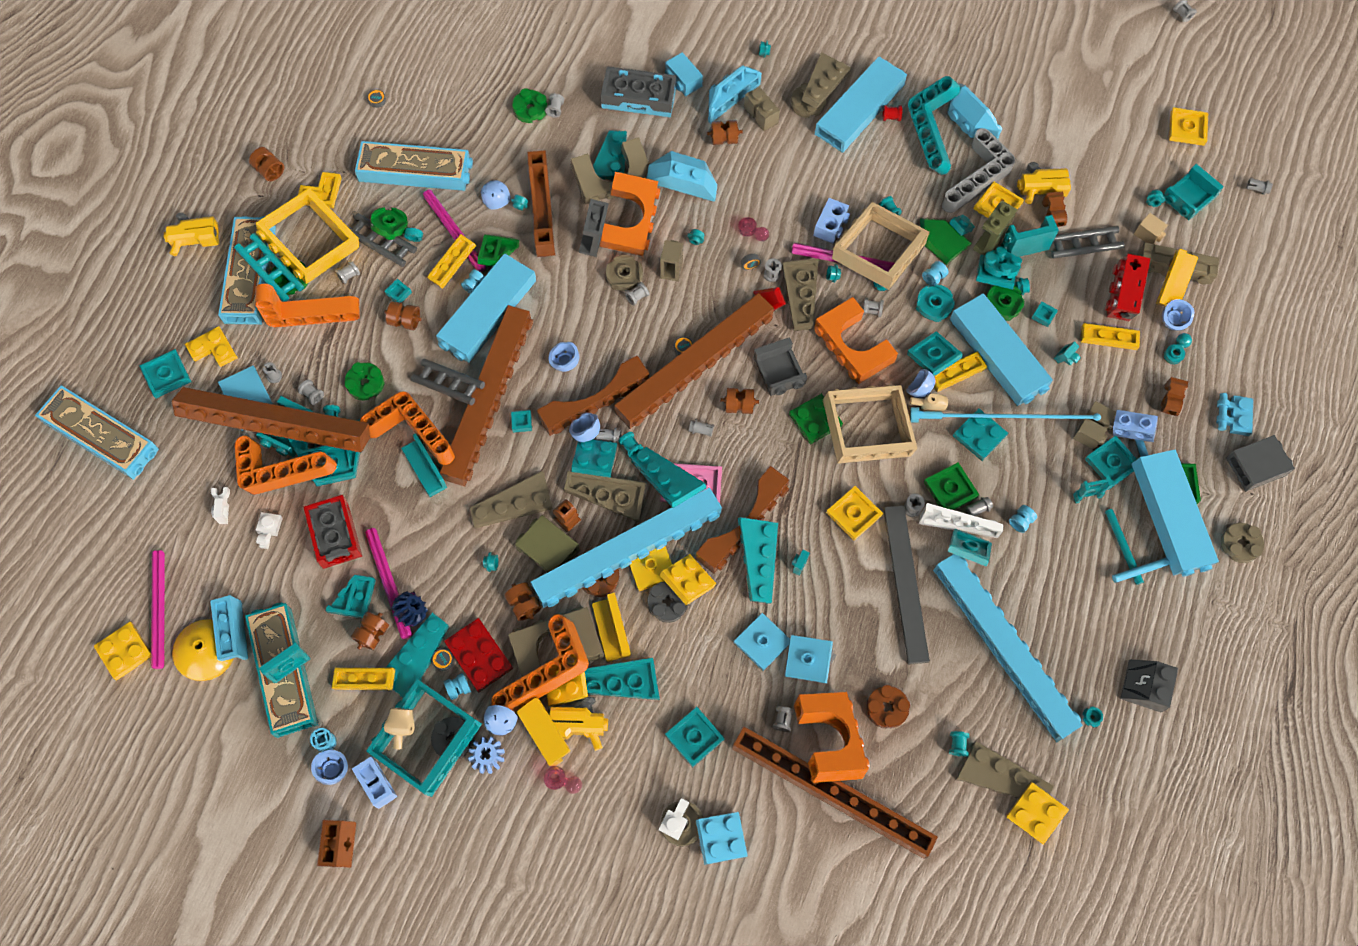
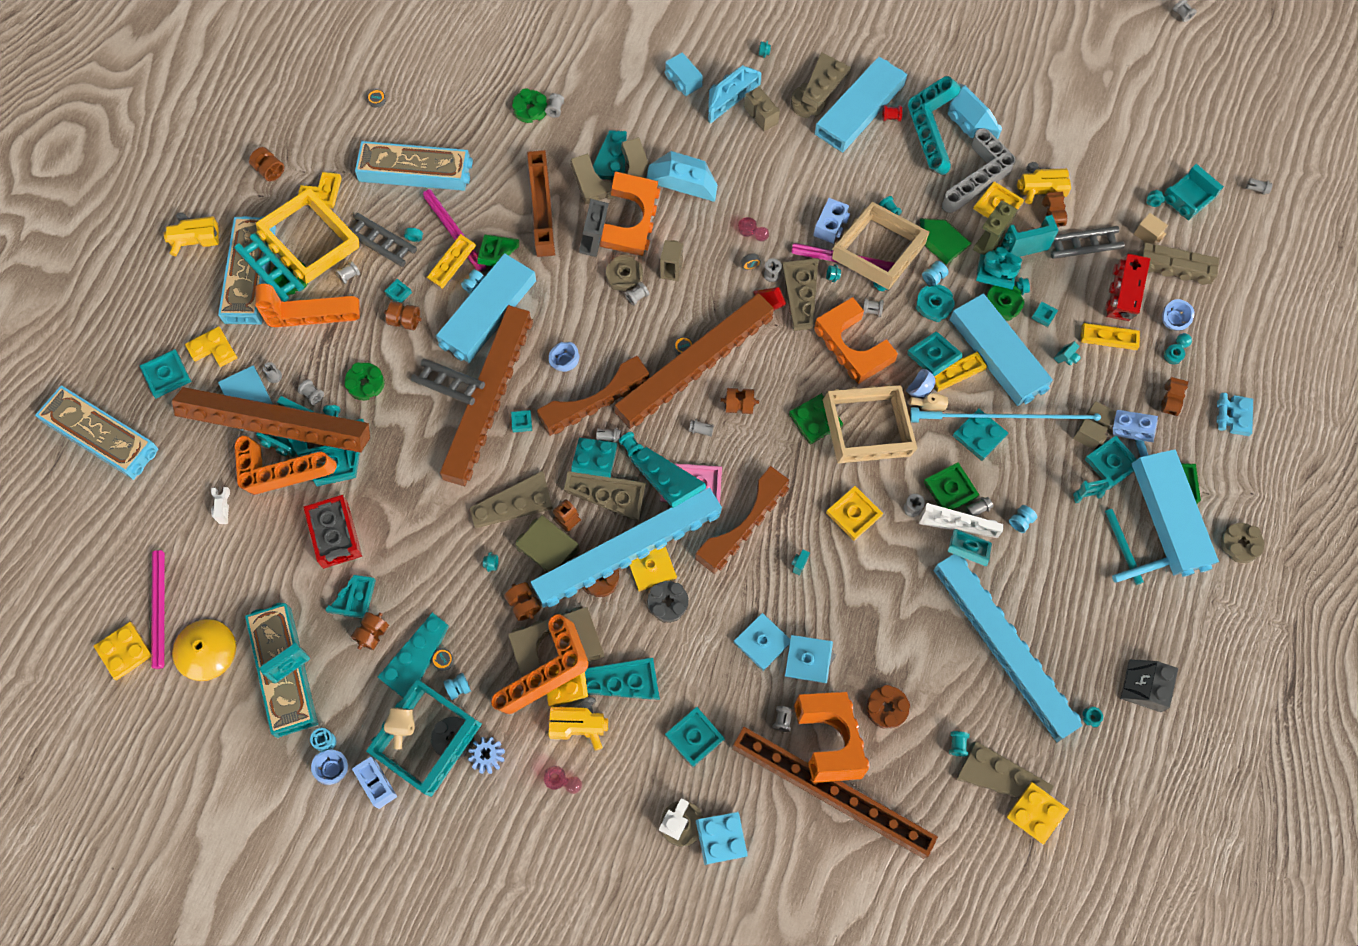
medium azure panel [210,595,249,662] -> none
white plate [256,512,283,549] -> none
dark orange brick [317,820,357,868] -> none
yellow tile [332,668,395,690] -> none
orange beam [360,391,455,465] -> none
dark pink axle [365,528,412,639] -> none
green plate [370,207,408,240] -> none
dark blue gear [391,591,428,627] -> none
teal panel [401,433,447,497] -> none
red plate [444,618,513,693] -> none
light blue helmet [481,180,511,210] -> none
light blue helmet [483,705,518,736] -> none
teal plate [511,195,528,211] -> none
yellow panel [516,698,570,766] -> none
light blue helmet [569,413,600,442] -> none
yellow panel [592,593,631,662] -> none
dark grey piece [601,66,676,117] -> none
yellow plate [660,554,716,605] -> none
teal plate [687,229,705,245] -> none
dark orange wheel [707,120,743,145] -> none
teal wing [738,517,778,604] -> none
dark grey panel [753,337,807,396] -> none
dark grey tile [884,506,930,665] -> none
teal plate [949,214,975,235] -> none
yellow panel [1156,249,1198,309] -> none
yellow plate [1169,107,1208,146] -> none
dark grey brick [1226,435,1295,492] -> none

